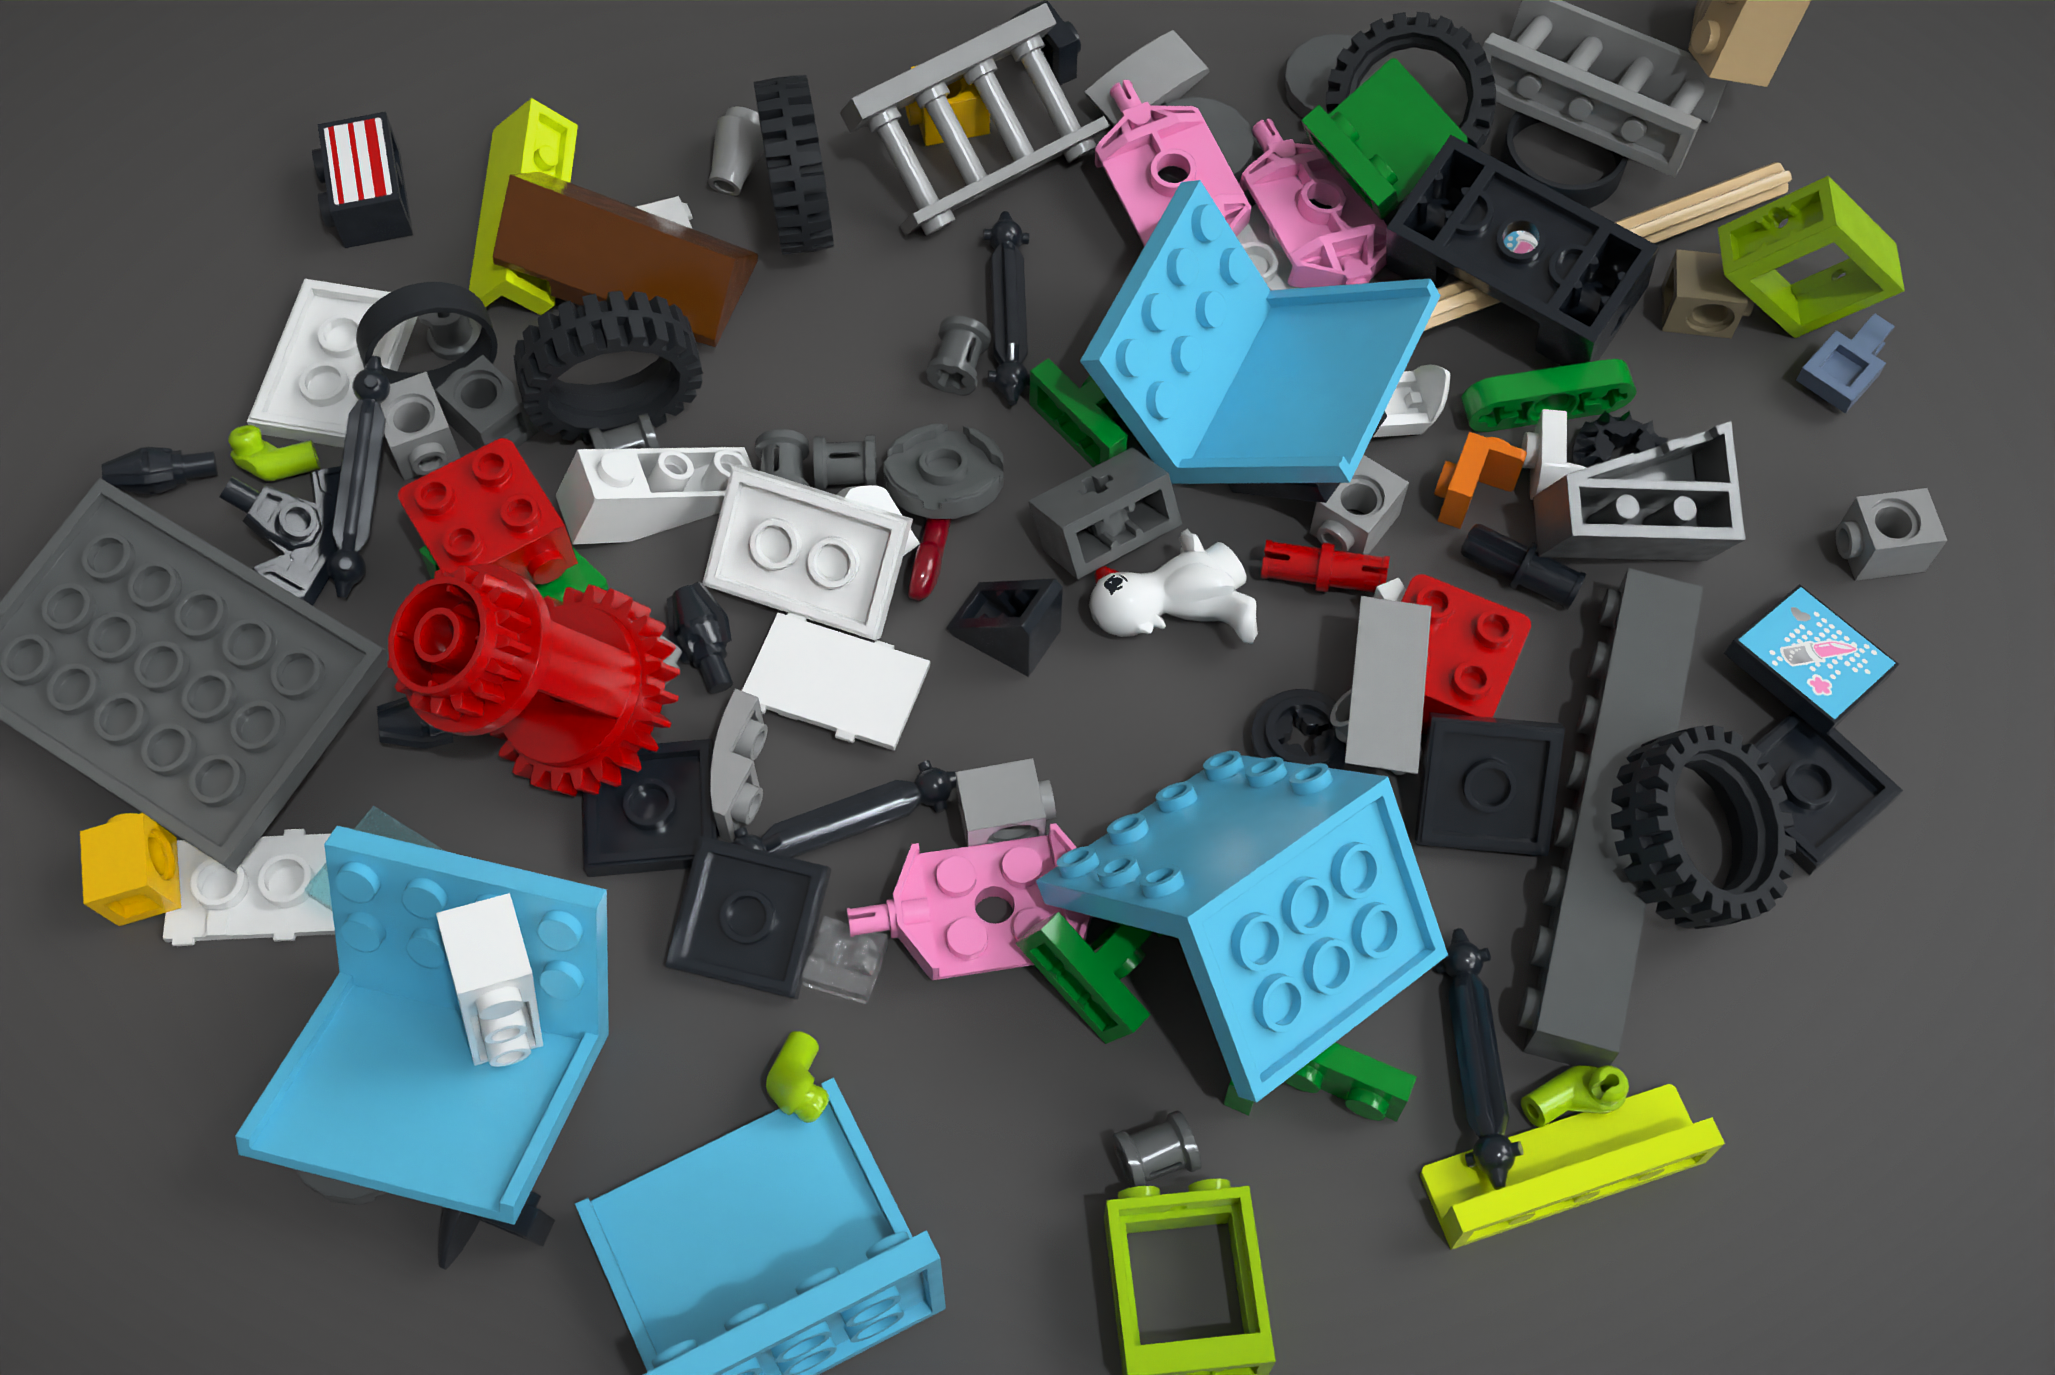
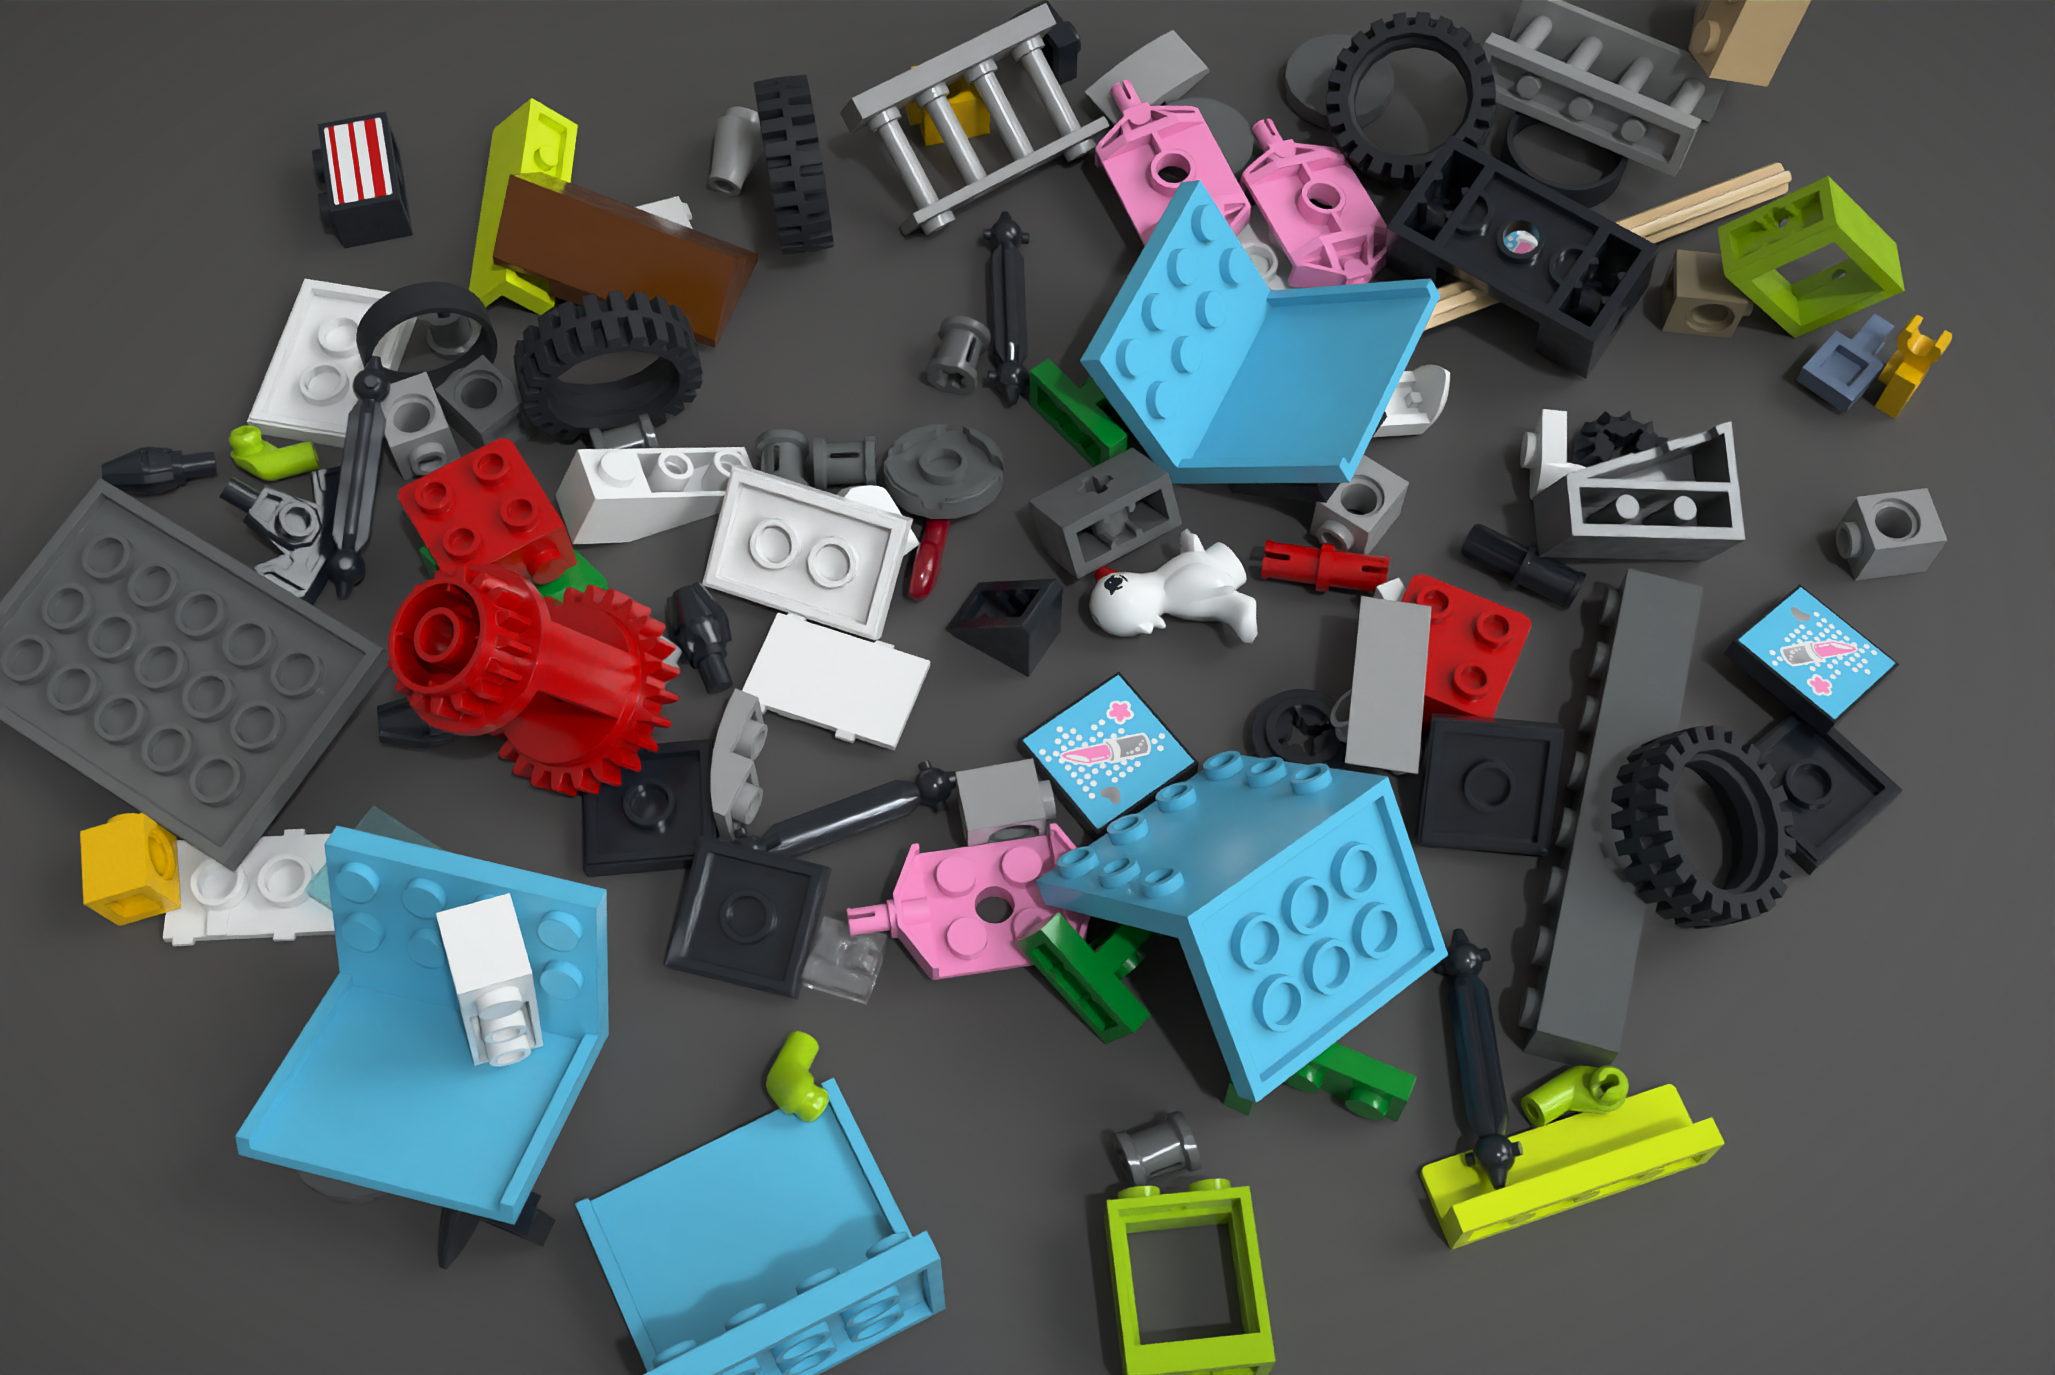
green bracket [1301,58,1468,220] -> none
orange bracket [1434,432,1527,529] -> none
green beam [1461,359,1637,432] -> none
none -> medium azure tile [1018,672,1199,841]
none -> yellow plate [1875,314,1952,419]

